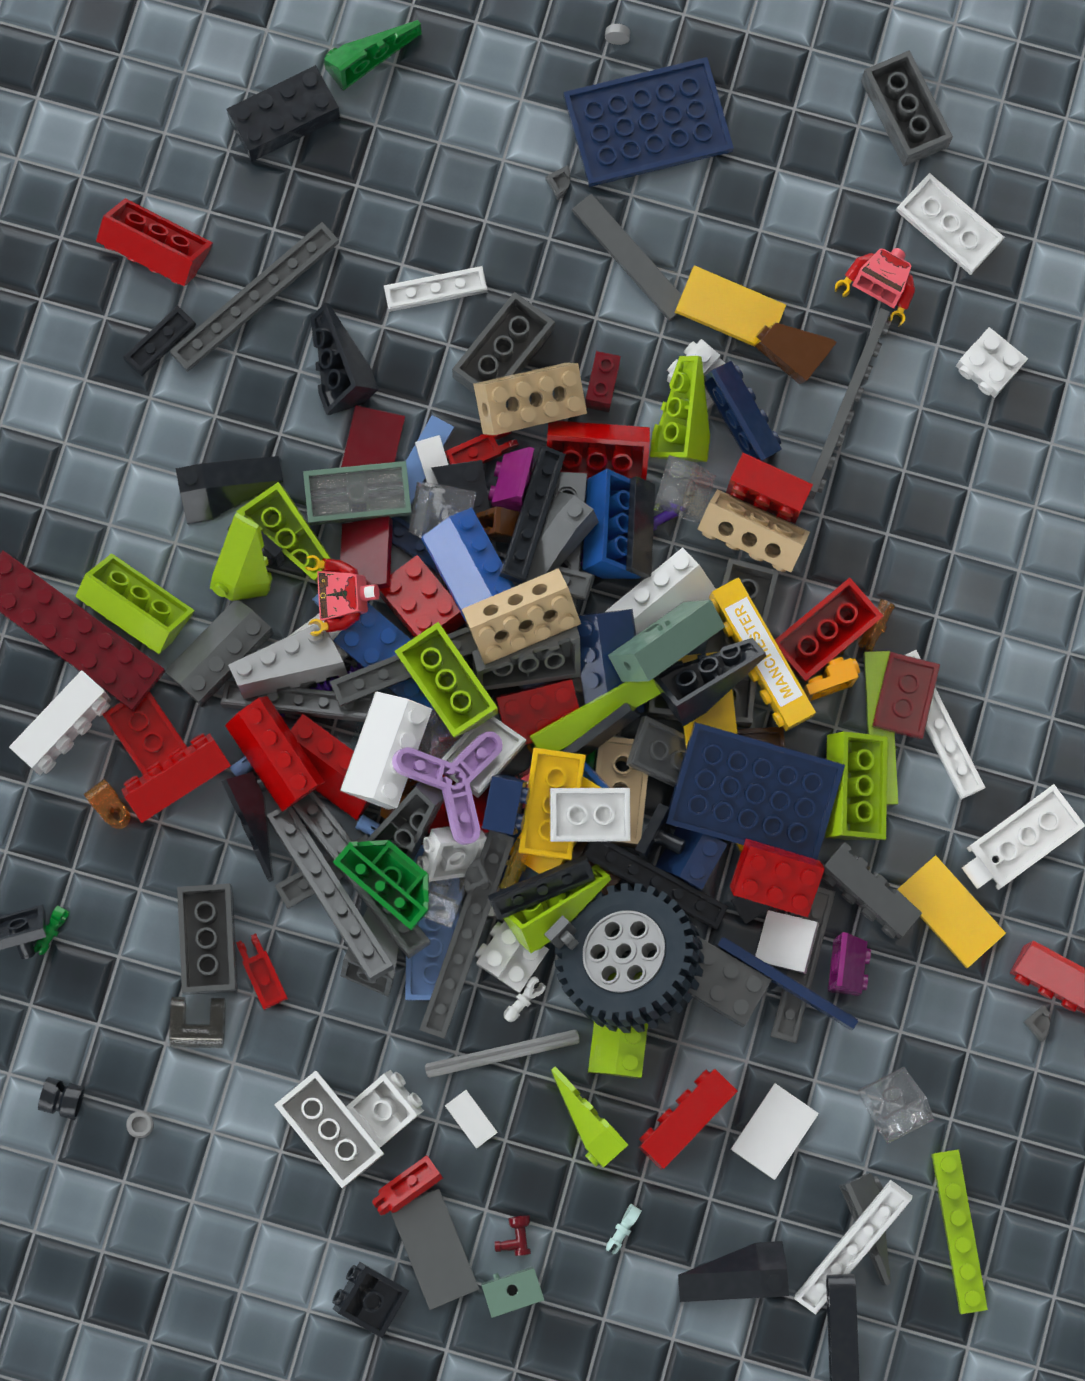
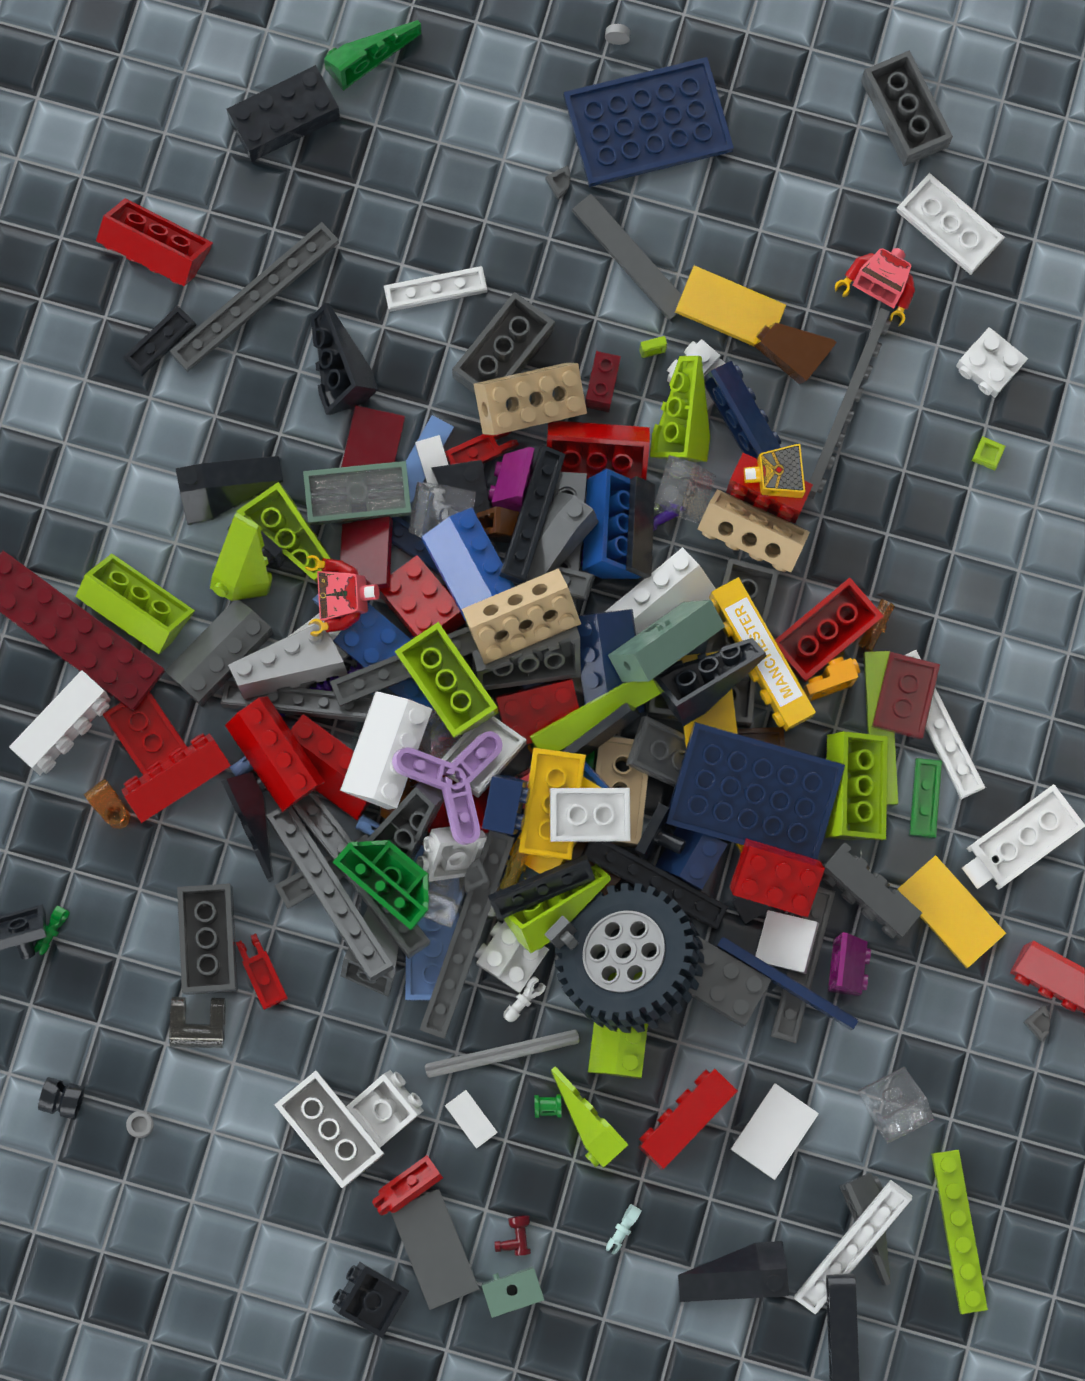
none -> green bush [534,1094,562,1118]
none -> lime tile [639,336,667,358]
none -> torso [744,444,805,498]
none -> green tile [909,758,942,838]
none -> lime tile [972,436,1006,471]

